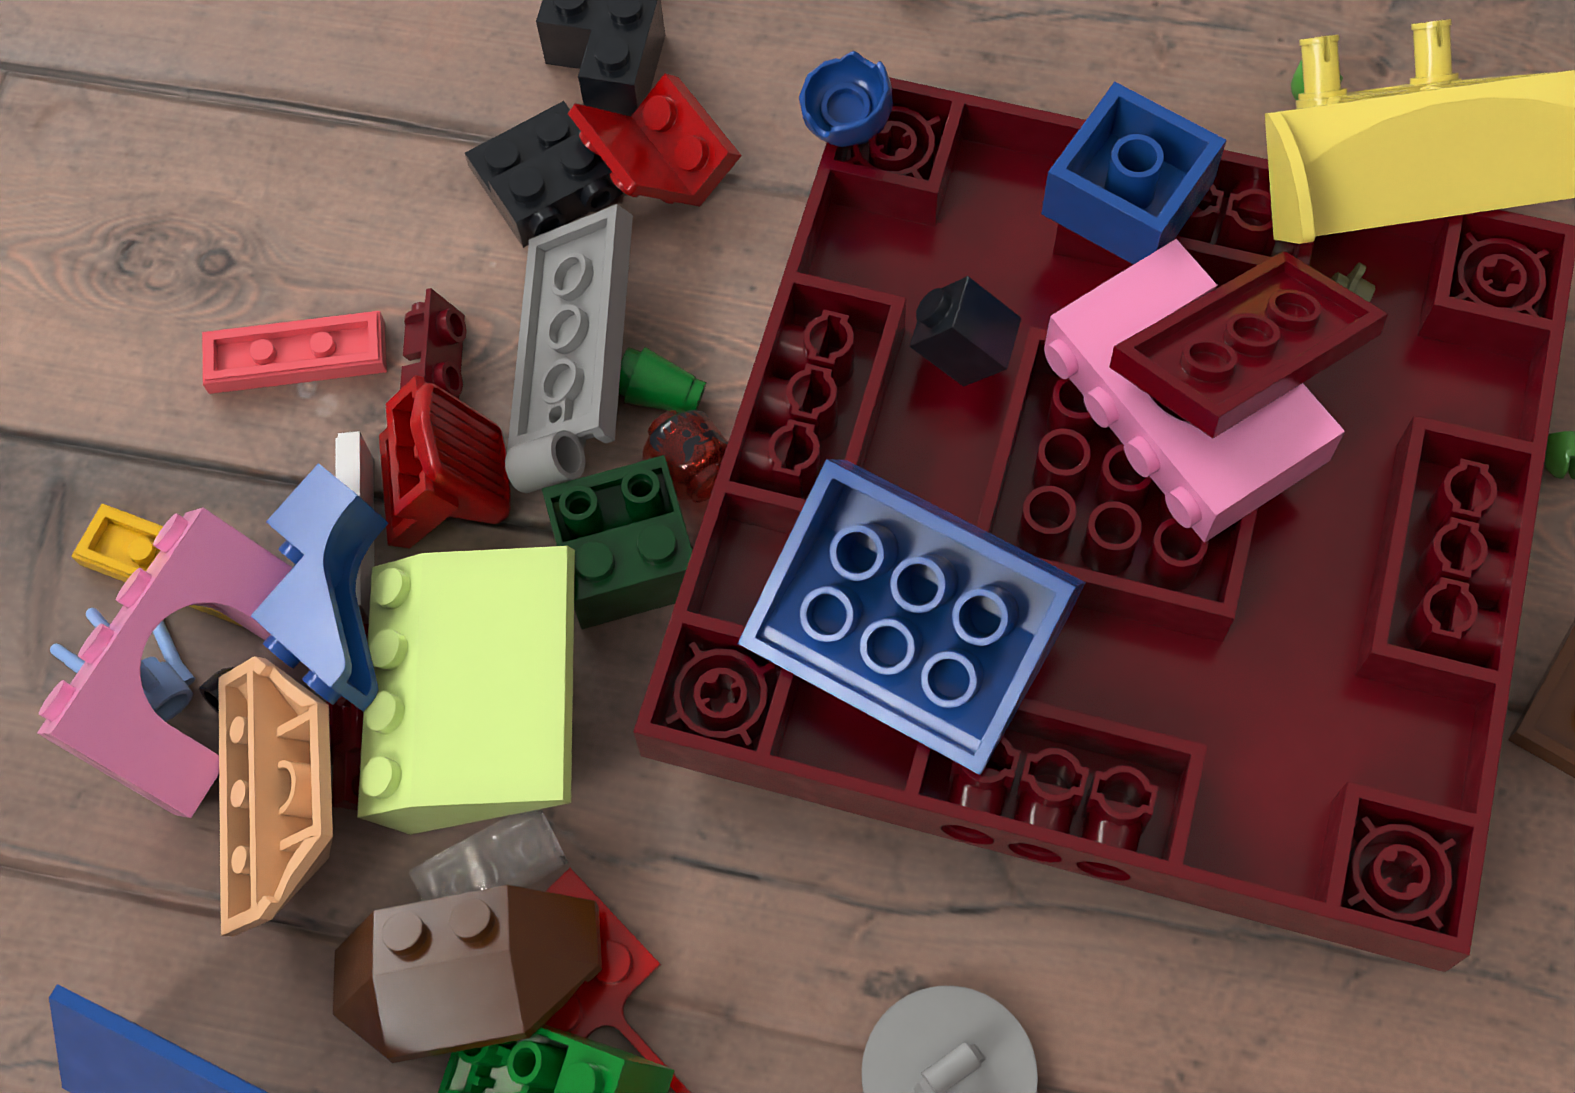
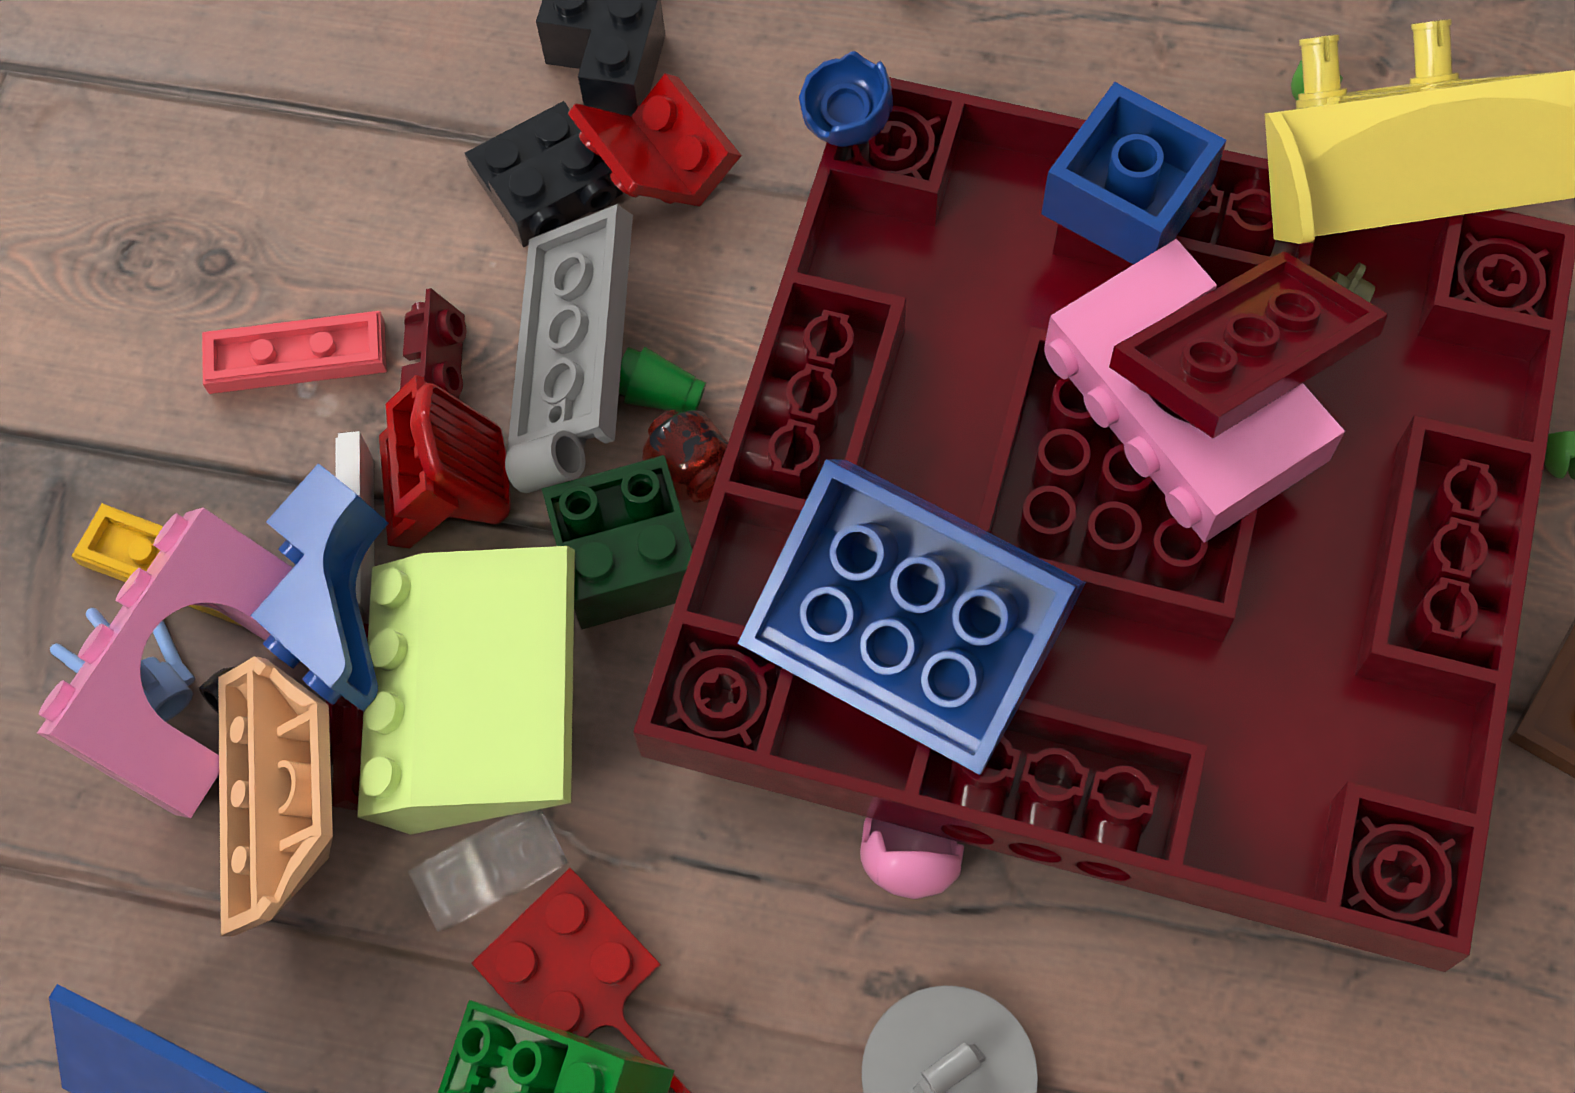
reddish brown wedge [333,885,602,1063] -> none
black brick [909,276,1021,387] -> none
none -> bright pink hair [860,817,964,899]

